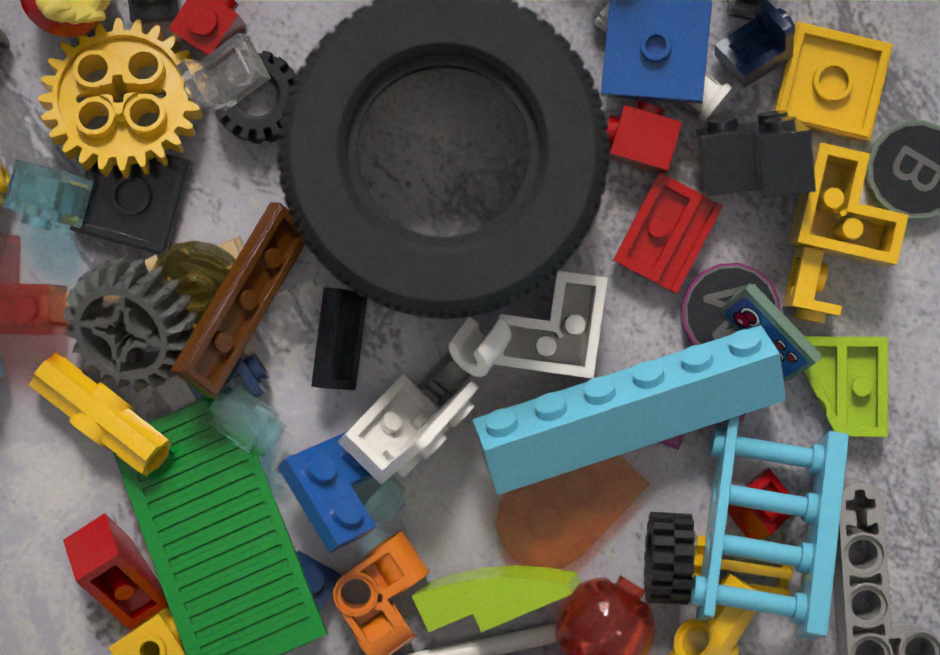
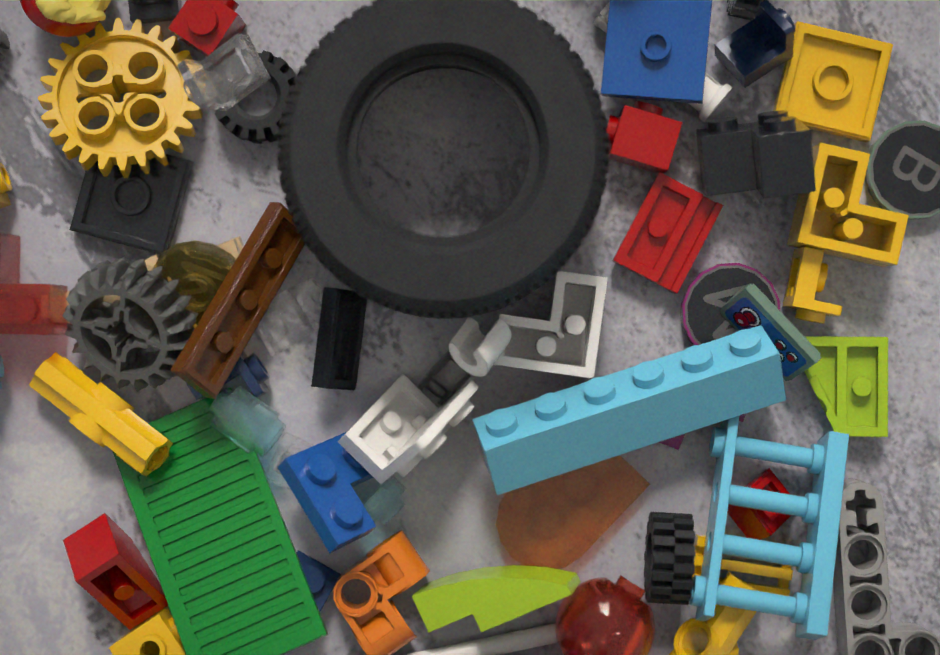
clear light blue brick [3,159,94,230] -> none

